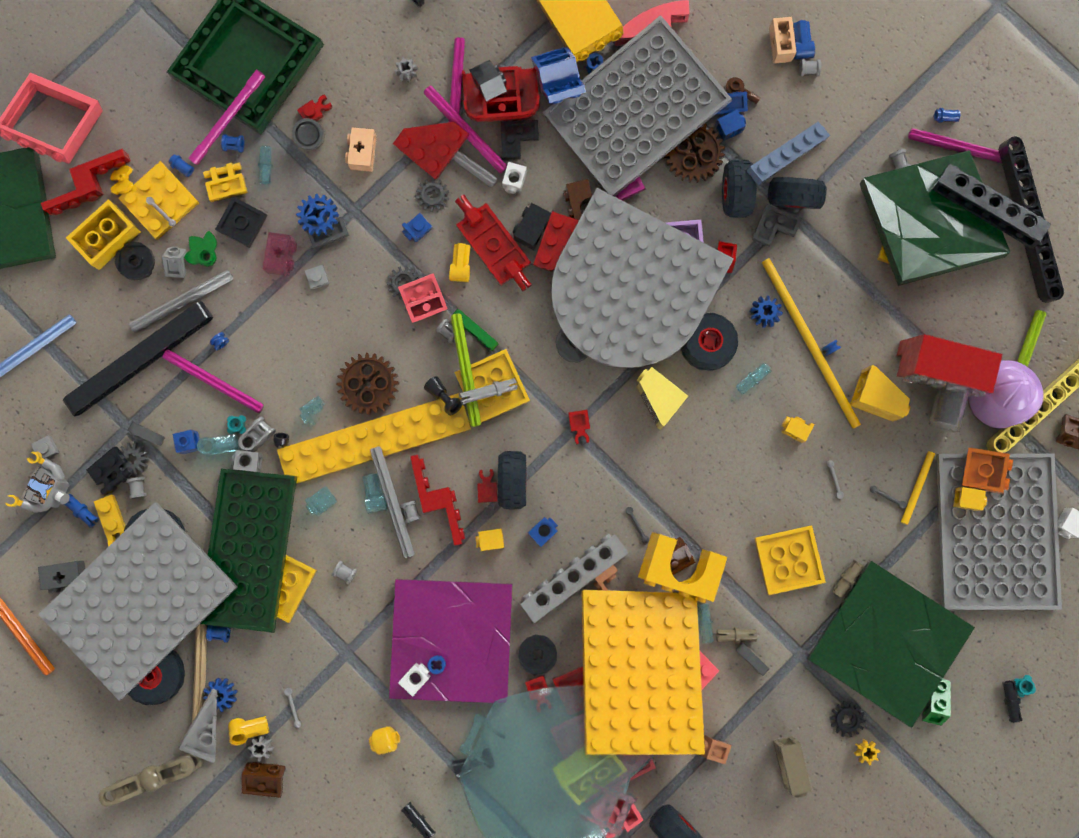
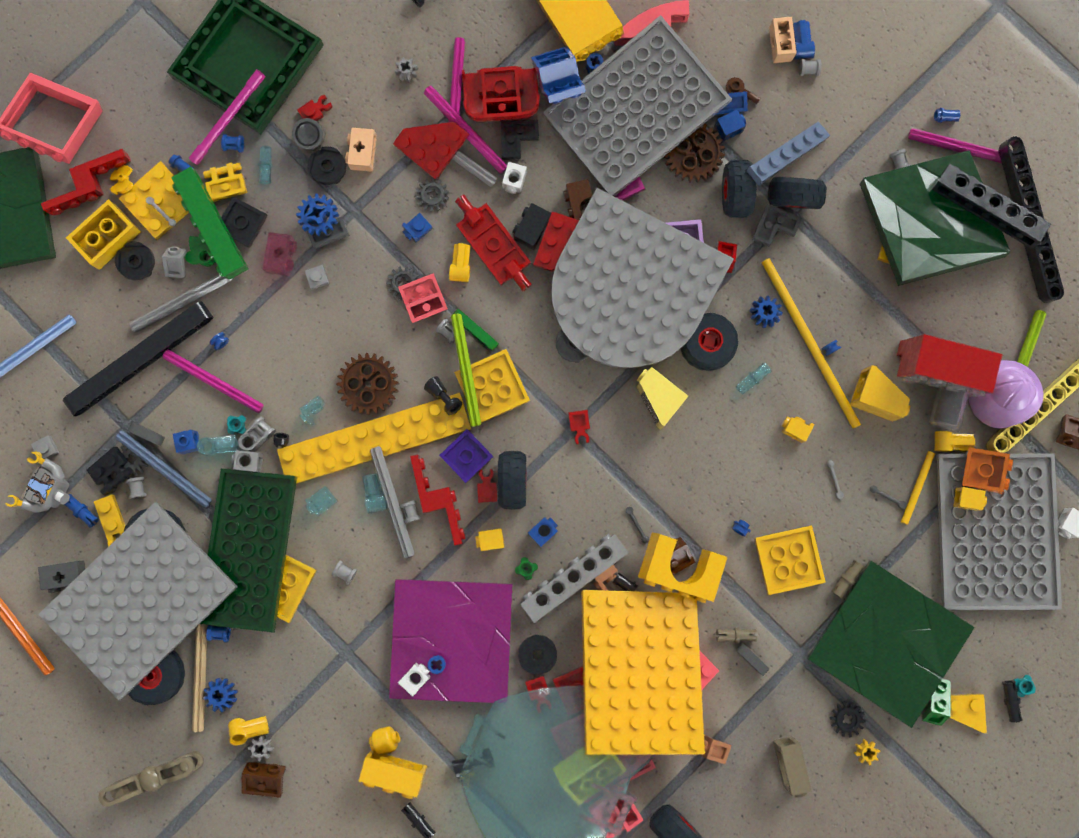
light grey wing [179,689,217,763] -> none
light grey hinge [284,688,301,728] -> none
light grey pin [459,378,517,405] -> none
black brick [469,60,507,101] -> none
clear light blue axle [697,603,714,643] -> none
none -> sand blue axle [115,431,212,507]
none -> green brick [171,167,249,280]
none -> black plate [308,146,347,185]
none -> yellow brick [359,750,427,799]
none -> dark purple plate [439,429,494,483]
none -> green plate [515,557,538,580]
none -> black pin [612,572,638,591]
none -> blue plate [732,520,751,537]
none -> yellow piece [934,431,975,452]
none -> yellow wing [950,694,987,733]

